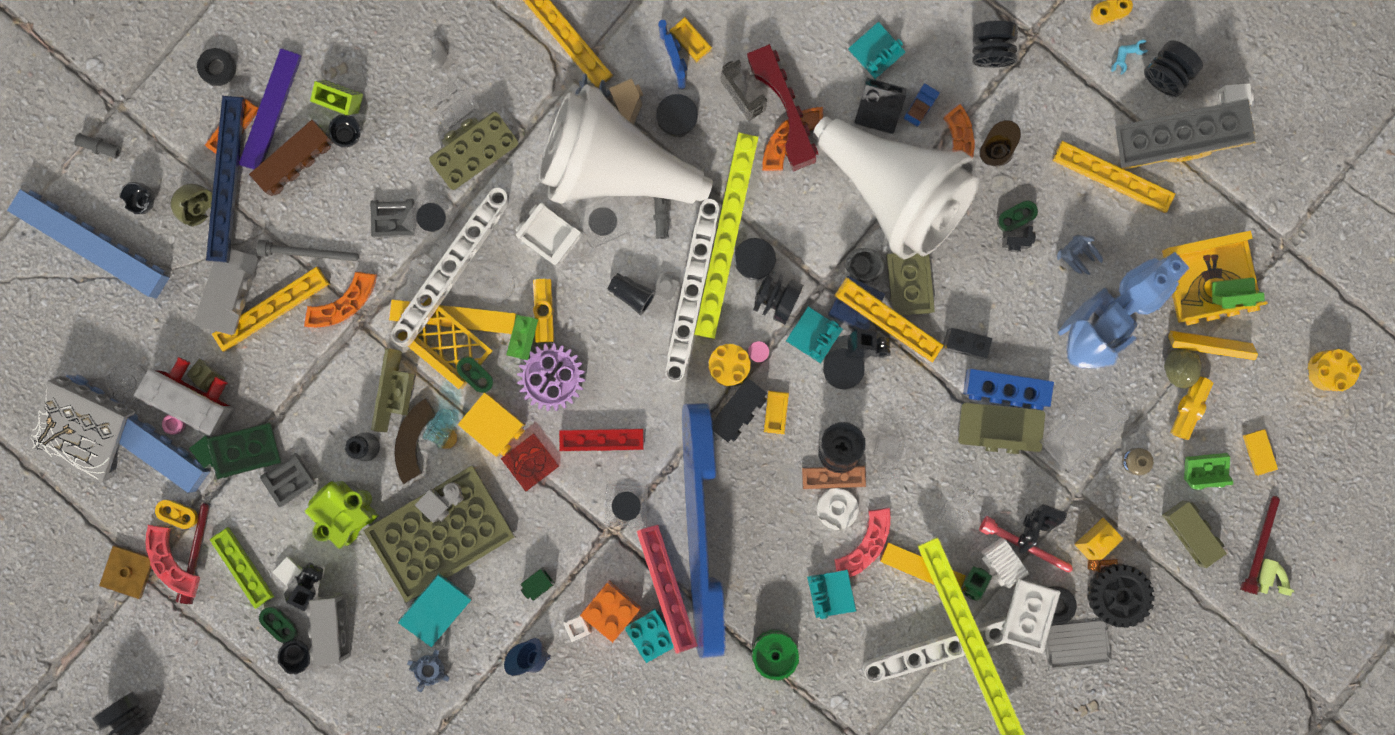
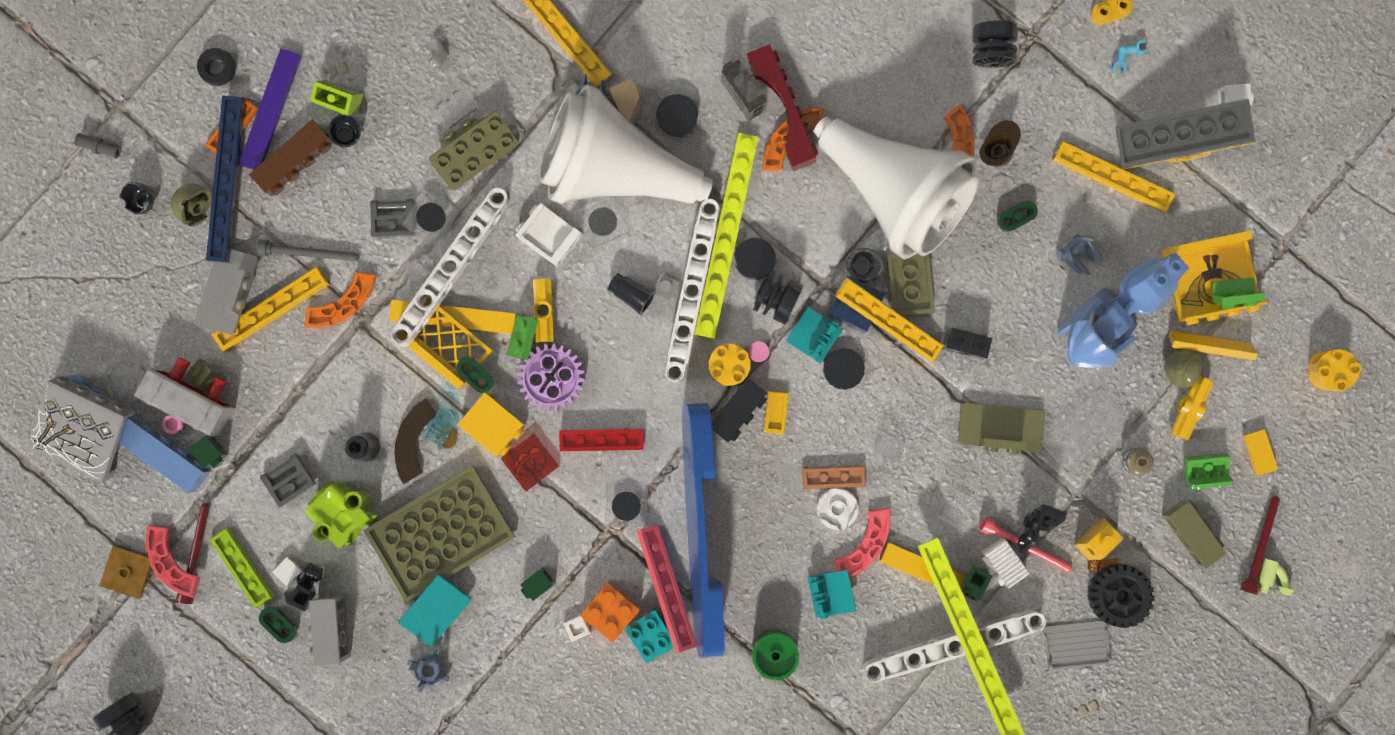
medium blue brick [7,189,170,299] -> none
yellow plate [155,500,198,529] -> none
dark green tile [206,422,281,480] -> none
black hair [277,639,310,674] -> none
olive bracket [371,348,415,433] -> none
light grey brick [415,482,464,523] -> none
dark blue piece [504,638,551,676] -> none
dark grey pin [653,197,670,239] -> none
blue plate [658,20,688,90] -> none
yellow tile [669,17,712,63] -> none
black wheel [818,422,866,473] -> none
teal hinge [848,22,906,79] -> none
black brick [848,328,891,358] -> none
black bracket [854,78,907,134] -> none
leg [903,83,940,127] -> none
blue brick [963,369,1054,410] -> none
white tile [1000,579,1060,653] -> none
black bracket [1002,226,1036,252] -> none
black tyre [1049,586,1077,625] -> none
black wheel [1144,40,1203,97] -> none

